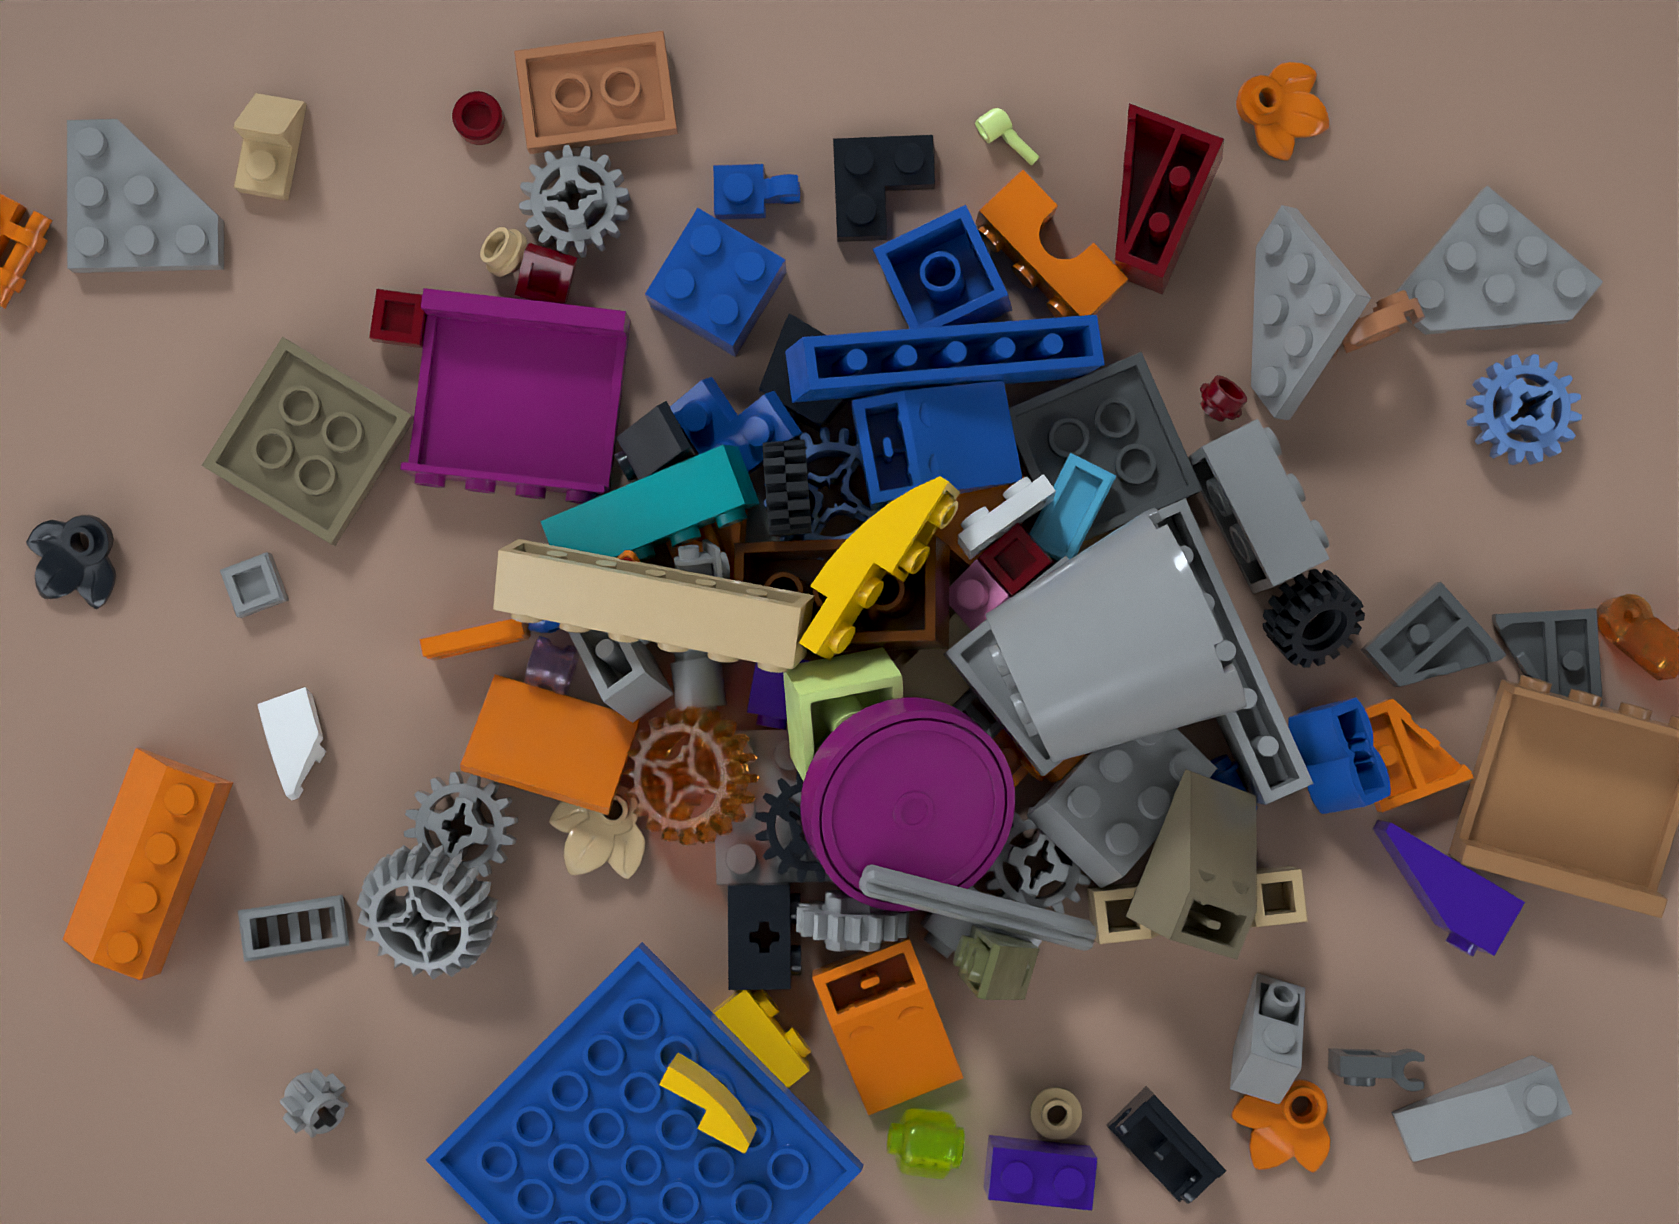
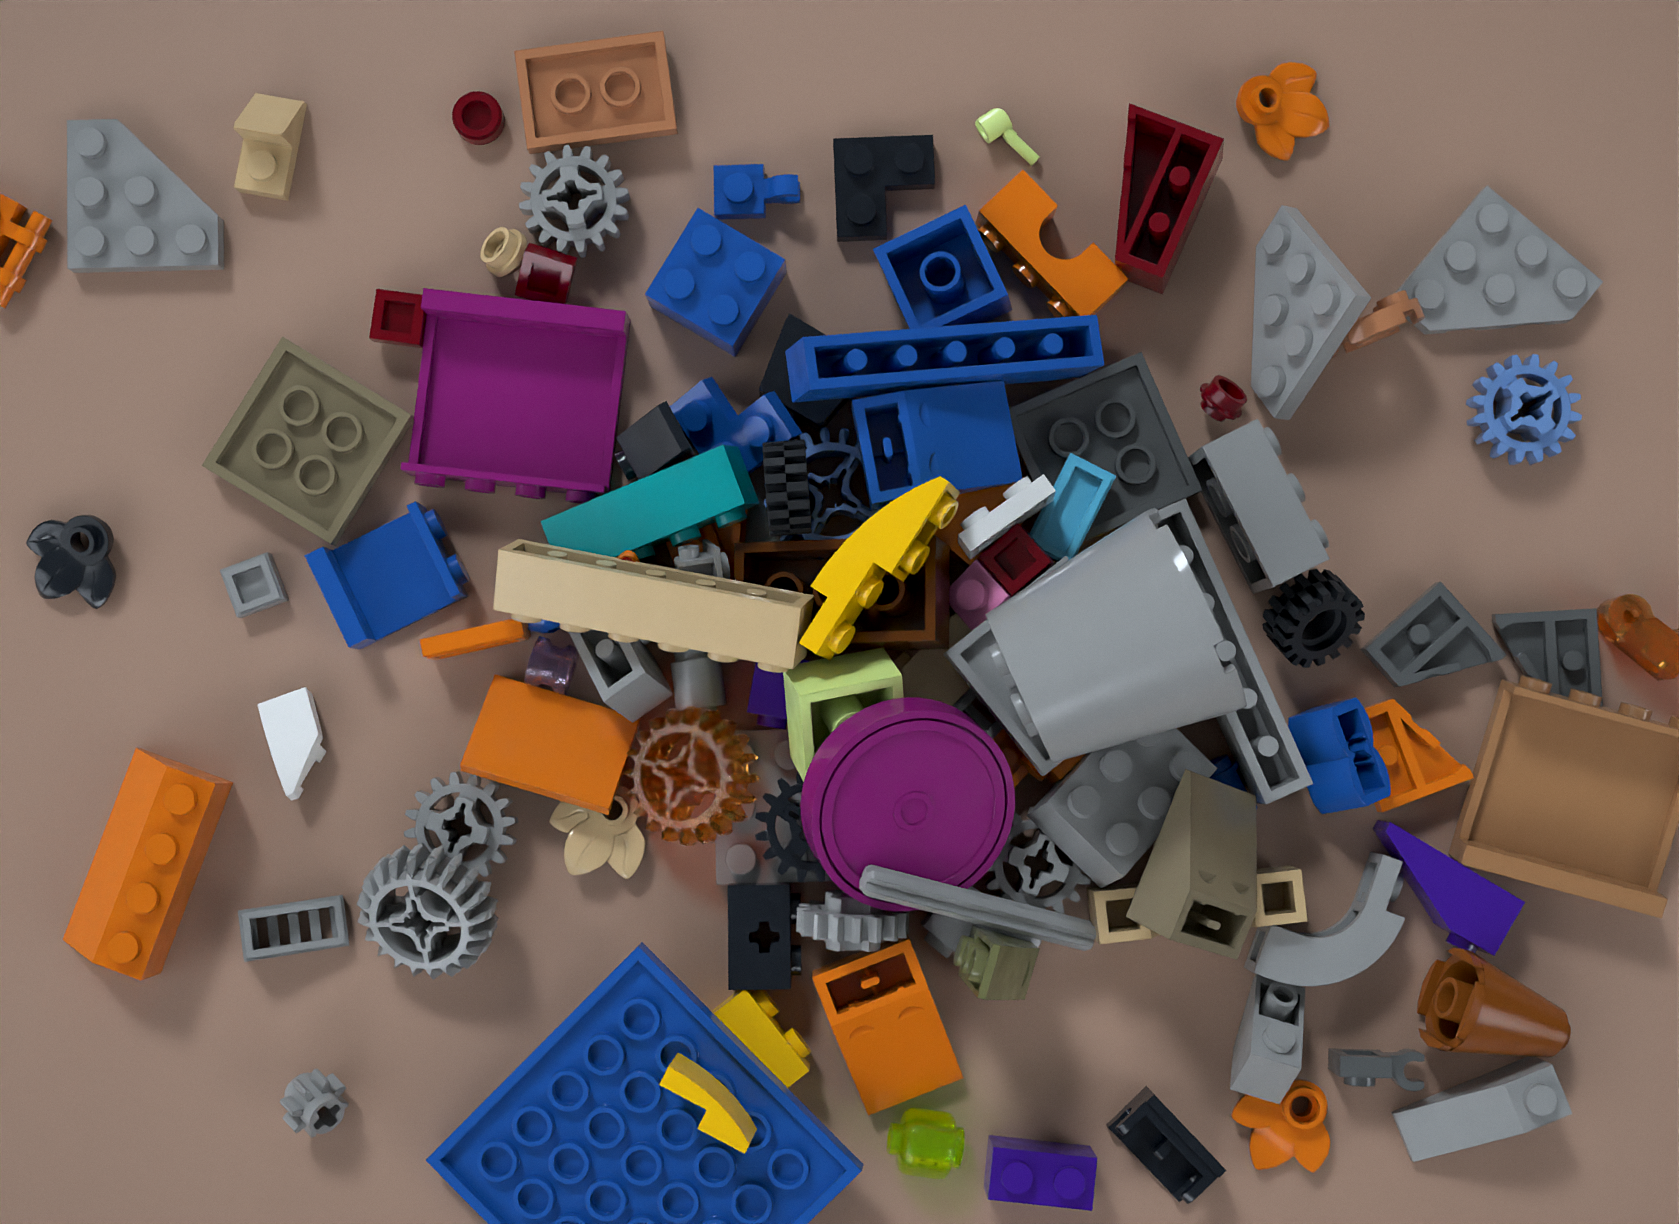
tan plate [1030,1087,1082,1140] -> none
none -> blue panel [304,501,470,649]
none -> light grey arch [1244,852,1405,986]
none -> dark orange cone [1417,948,1571,1058]

